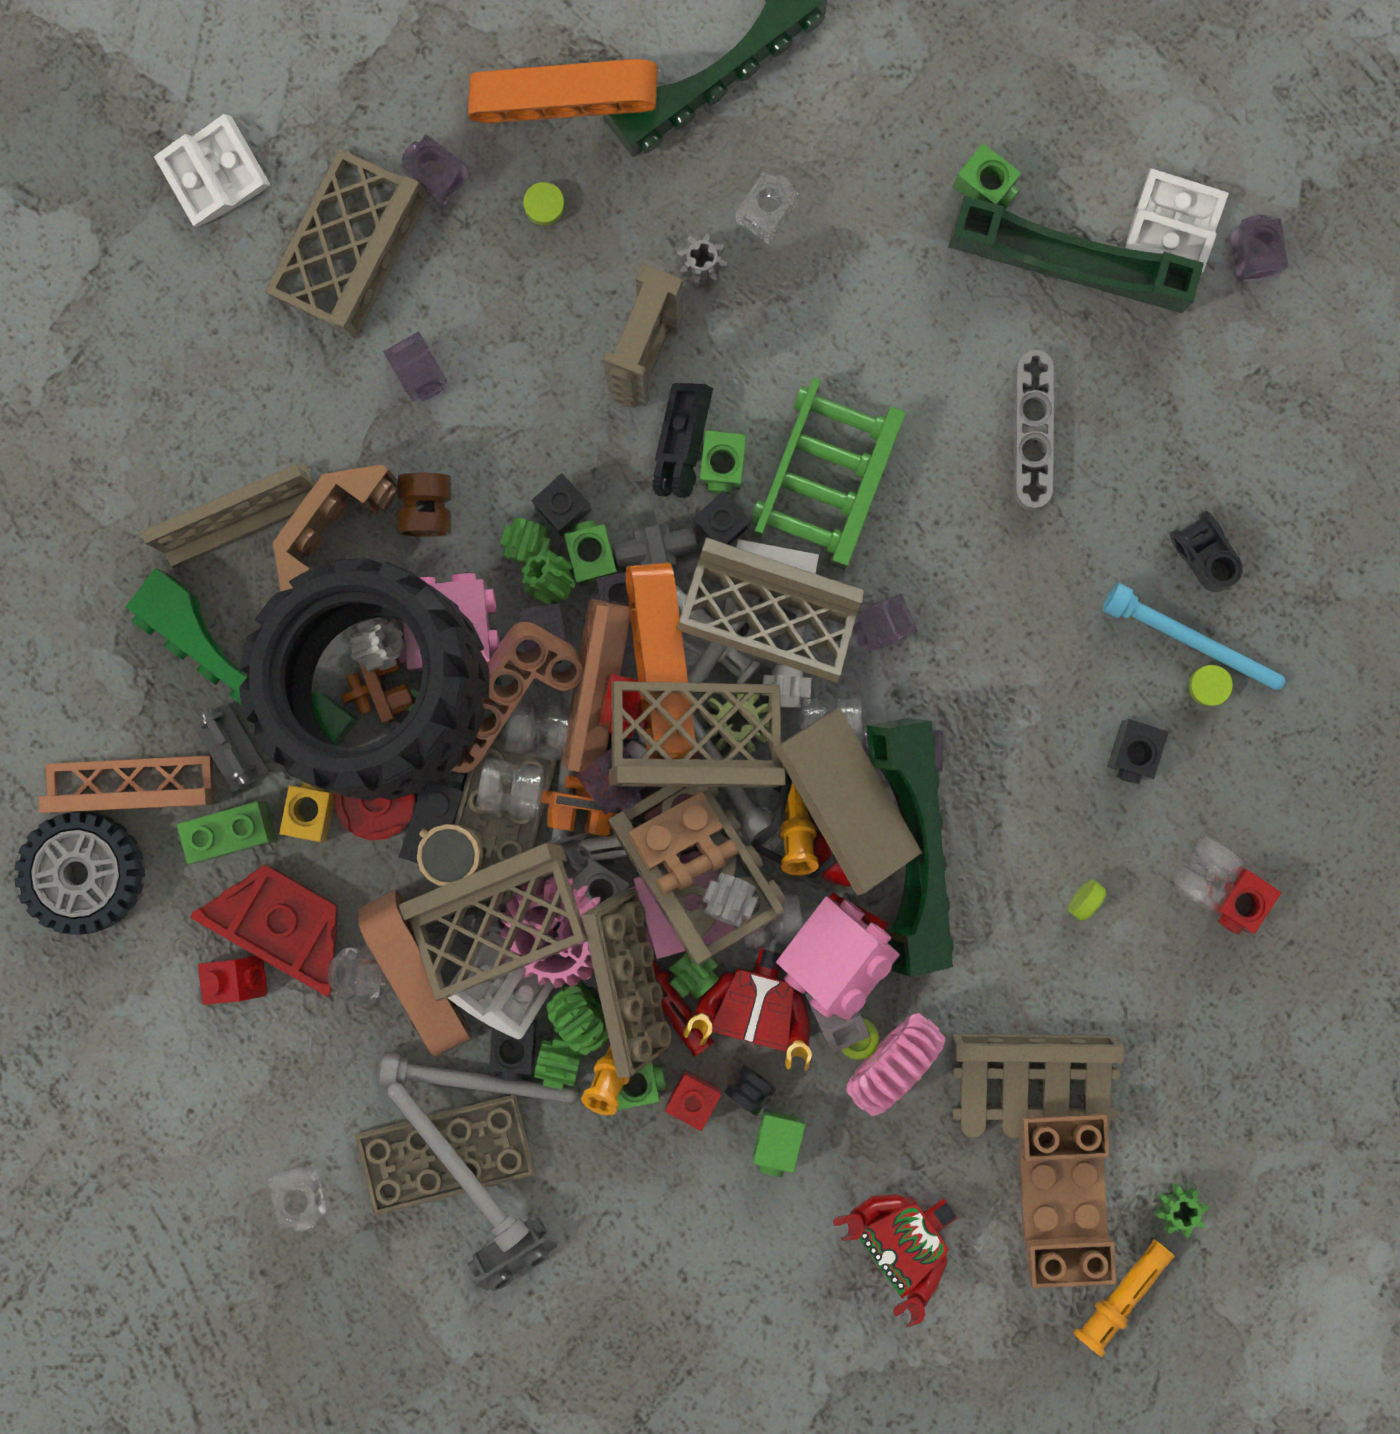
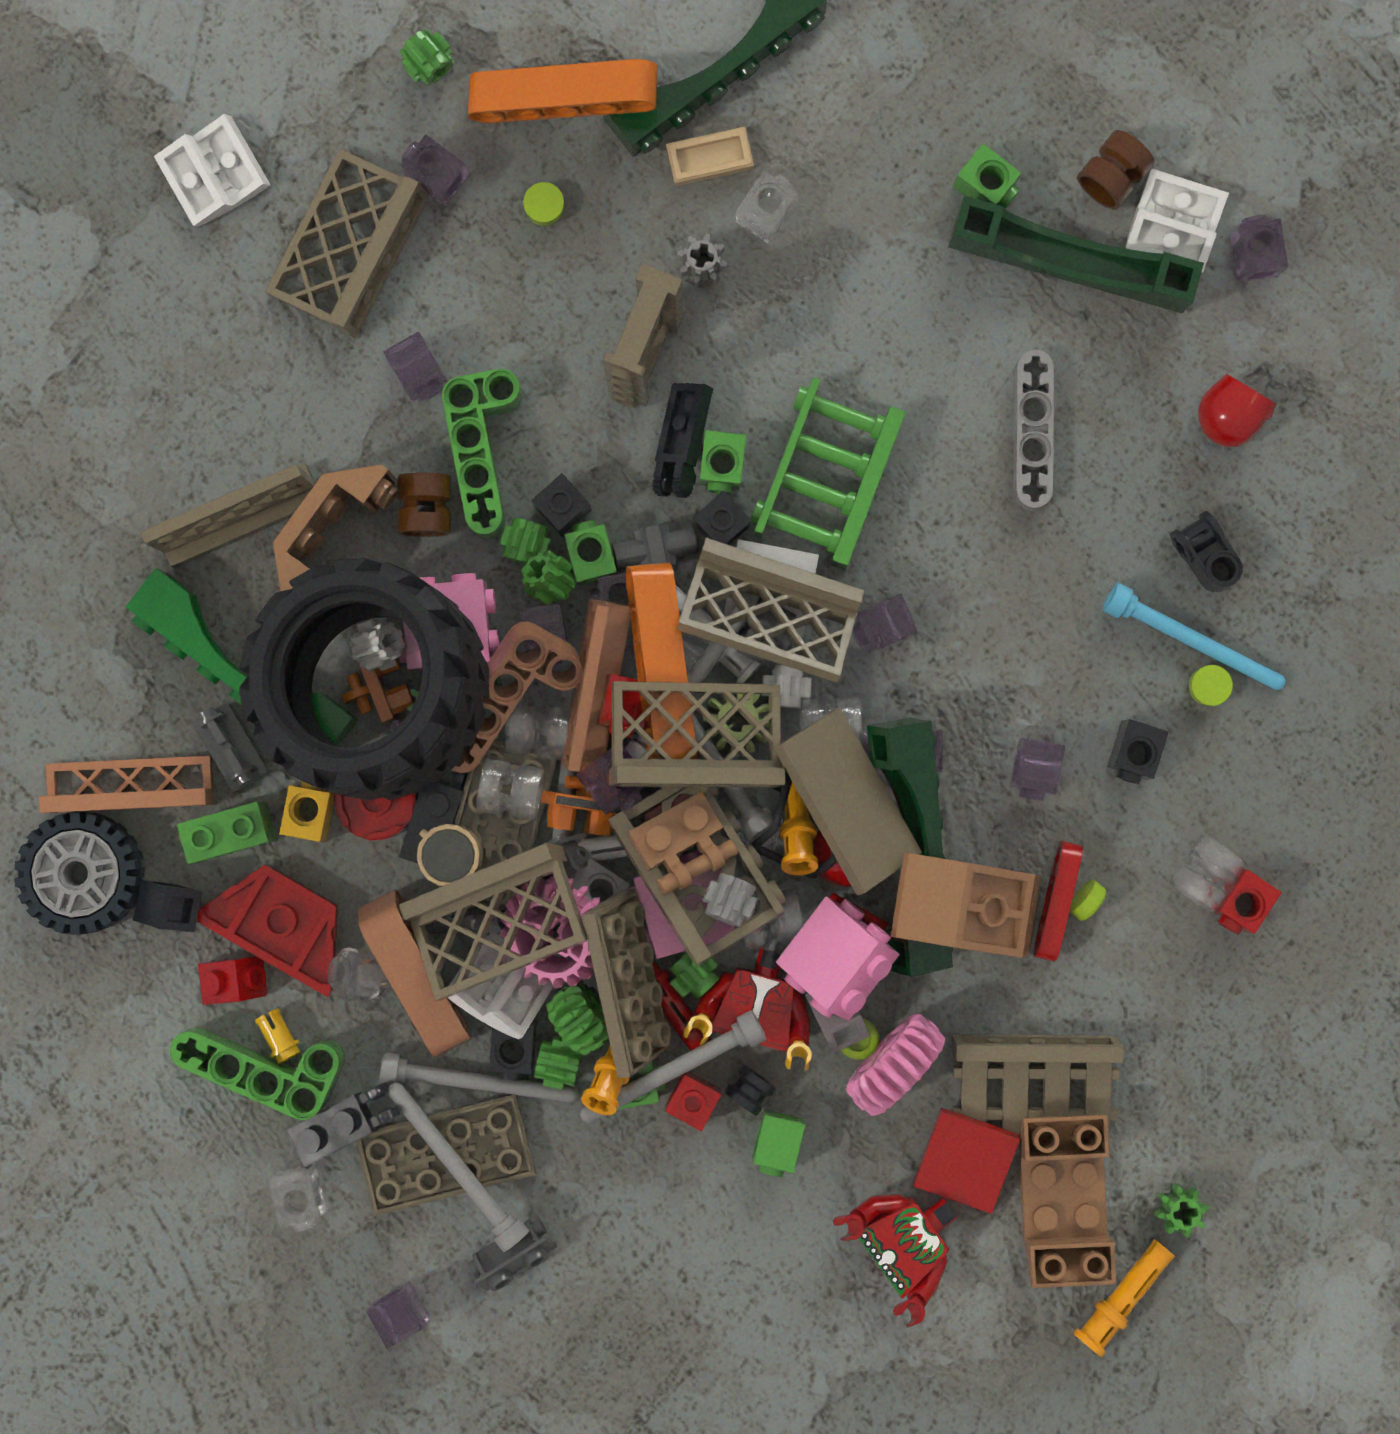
none -> black brick [133,880,203,933]
none -> bright green beam [170,1028,345,1120]
none -> yellow pin [255,1008,301,1064]
none -> hinge [287,1083,400,1167]
none -> clear purple brick [367,1281,429,1349]
none -> bright green gear [400,29,454,86]
none -> bright green beam [442,369,522,539]
none -> light grey piece [580,1010,767,1123]
none -> tan tile [666,127,754,187]
none -> medium nougat slope [891,852,1042,958]
none -> red tile [913,1107,1020,1214]
none -> clear purple brick [1010,738,1065,801]
none -> red beam [1033,841,1083,962]
none -> reddish brown wheel [1077,130,1155,210]
none -> red helmet [1198,374,1277,447]

